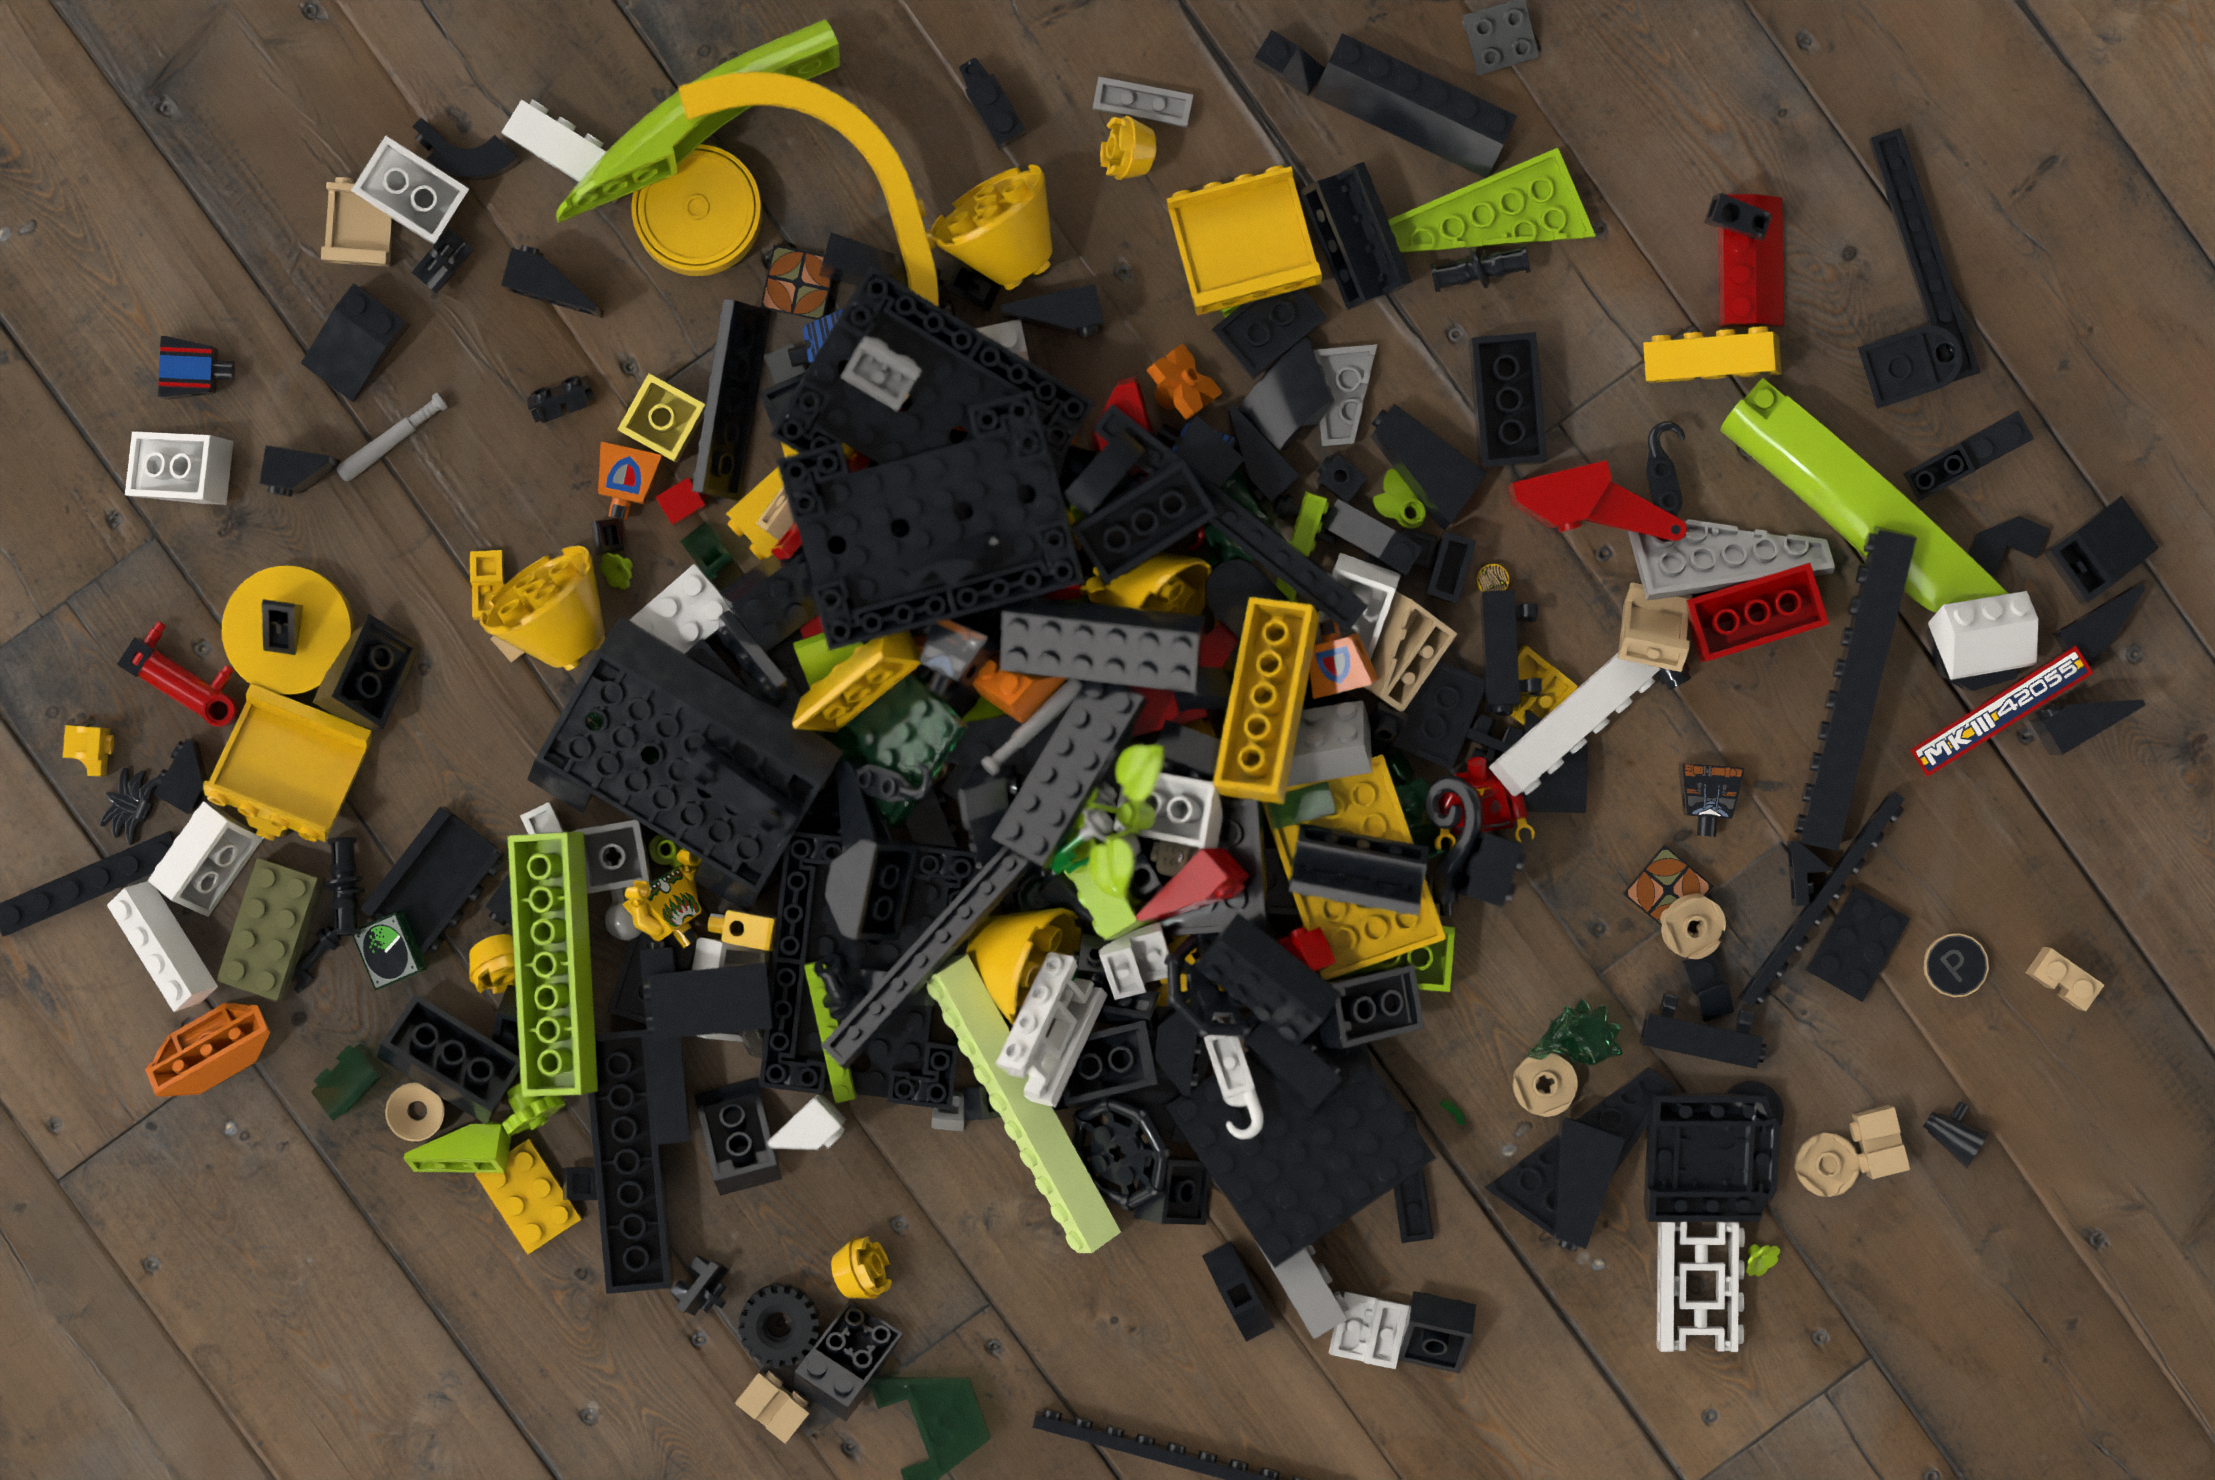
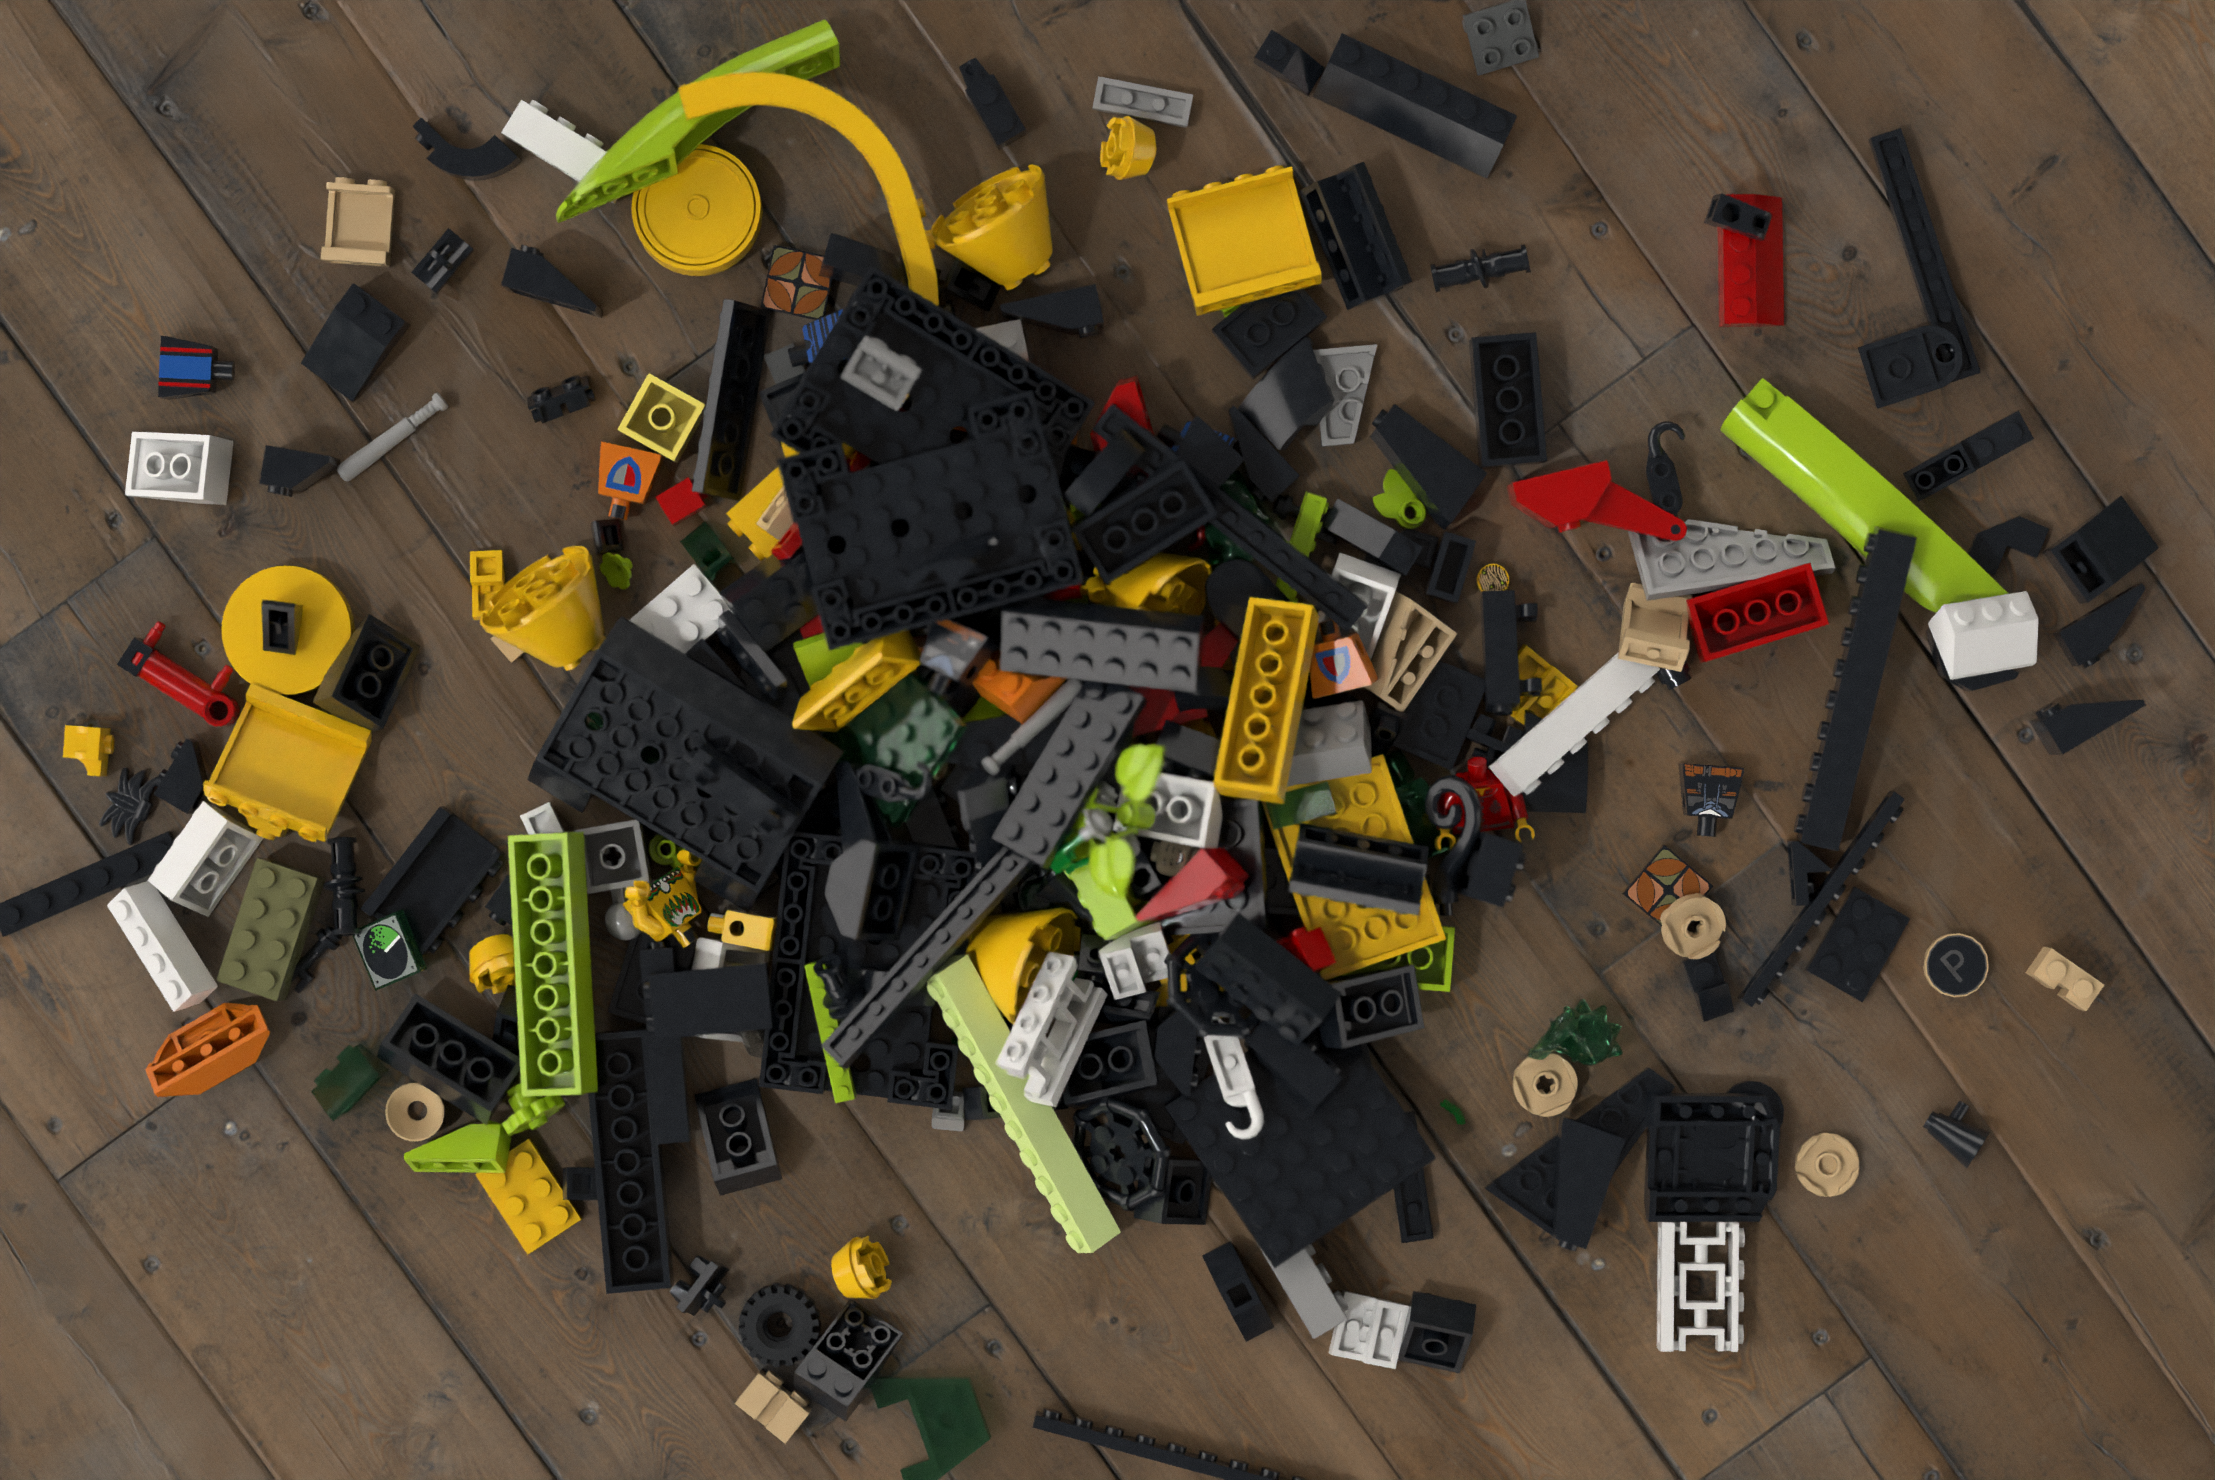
white slope [351,136,469,244] -> none
white slope [767,1094,846,1149] -> none
orange plant [1147,344,1222,420] -> none
black brick [1316,454,1368,503] -> none
lime wing [1388,148,1596,253] -> none
black brick [1639,993,1766,1069] -> none
yellow wedge [1643,327,1782,383] -> none
lime plant [1745,1244,1780,1276] -> none
tan brick [1849,1105,1910,1179] -> none
tile [1910,645,2093,777] -> none

